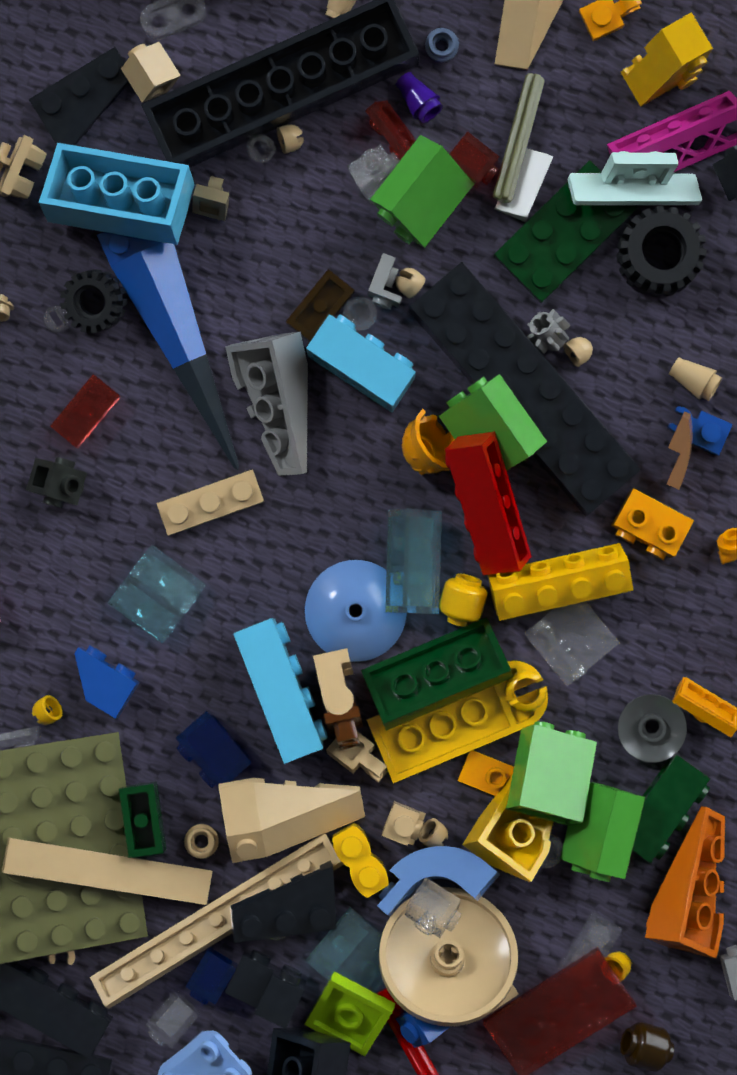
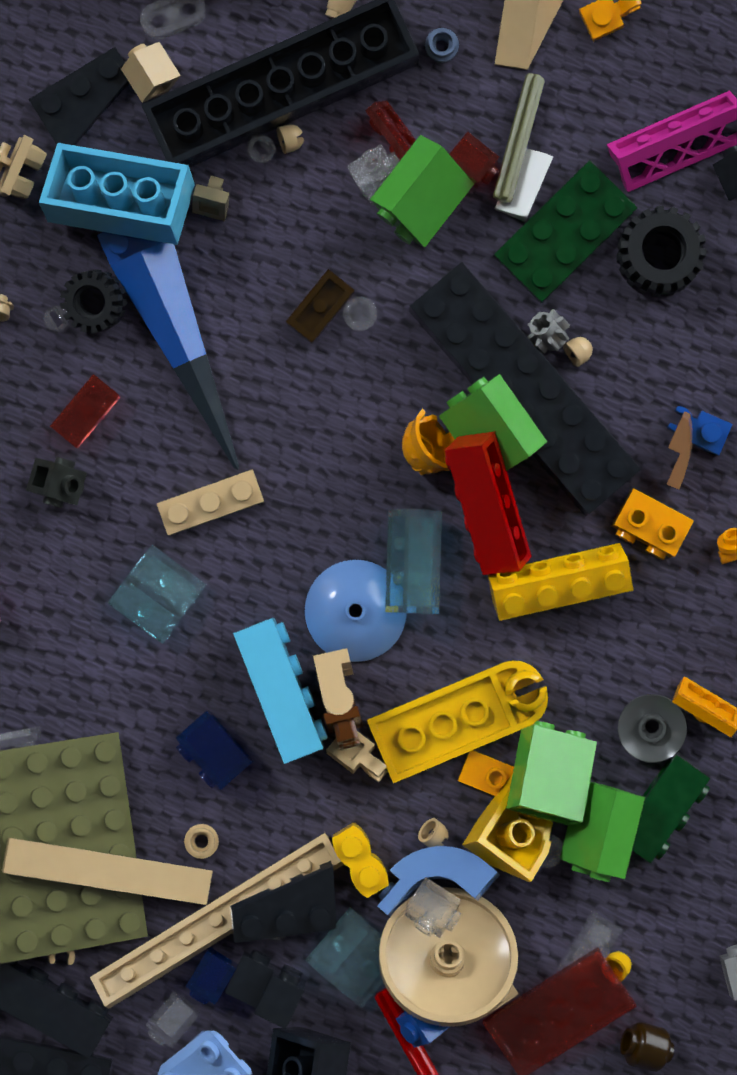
yellow hinge [32,695,62,725] -> none
blue slope [74,645,140,718] -> none
dark green brick [119,781,167,858] -> none
tan wedge [218,778,365,863] -> none
light grey wedge [225,332,308,476] -> none
lime plate [304,972,396,1056] -> none
medium azure brick [306,314,416,413] -> none
dark green plate [361,617,513,731] -> none
light grey bracket [367,253,402,310] -> none
tan brick [382,801,426,846] -> none
dark purple cone [395,72,443,123] -> none
tan hinge [395,268,425,298] -> none
yellow head [439,573,488,627] -> none
clear hinge [524,601,619,686] -> none
light aqua bracket [567,151,702,205] -> none
yellow wedge [621,12,713,106] -> none
orange wedge [645,806,725,959] -> none
tan cone [669,357,722,401] -> none

